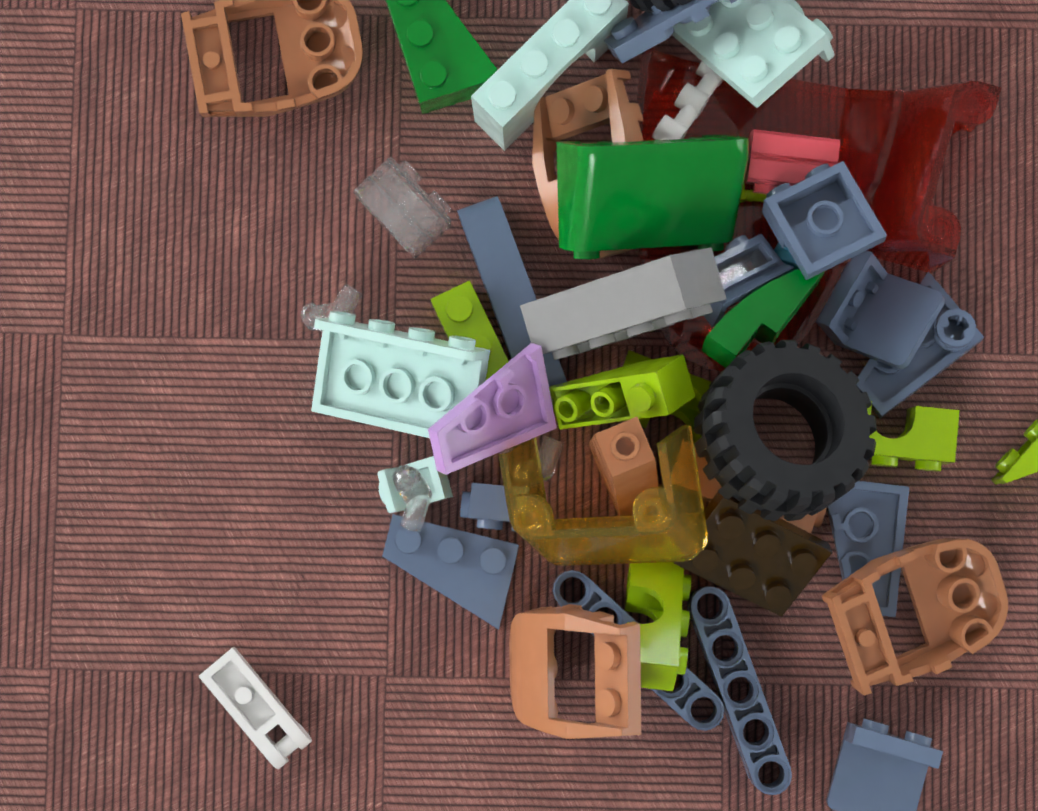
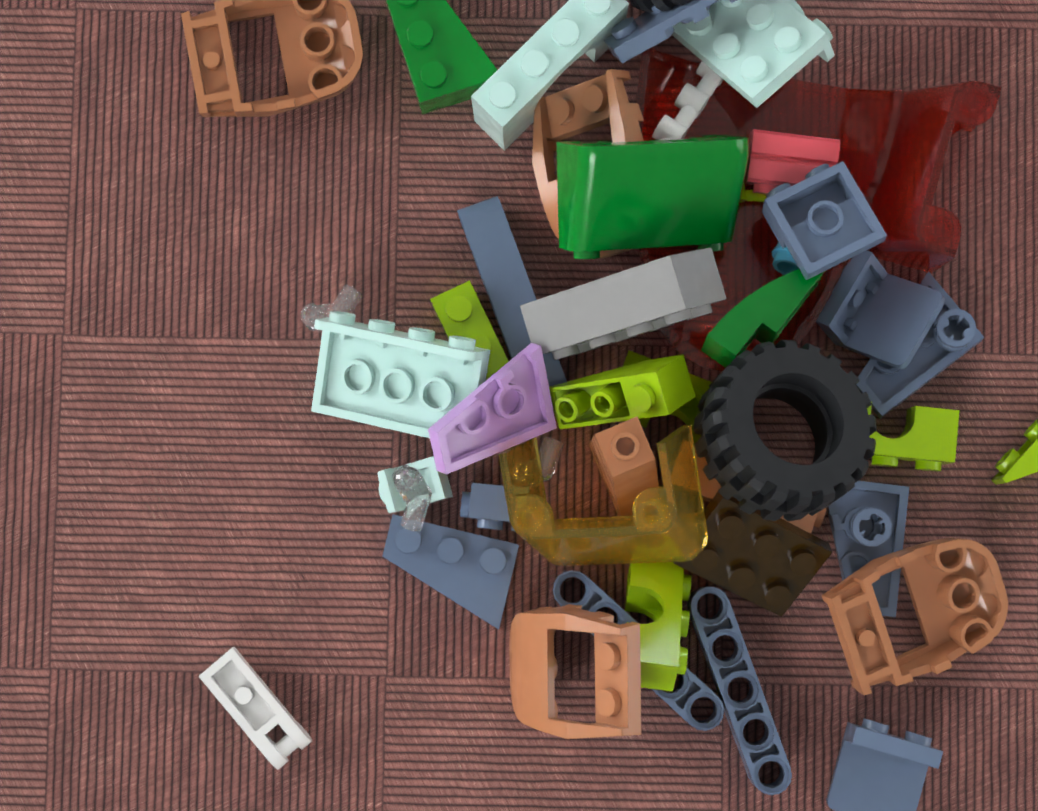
clear brick [354,157,452,259] -> none
sand blue window [703,234,795,328] -> none
none -> sand blue bush [849,507,892,547]

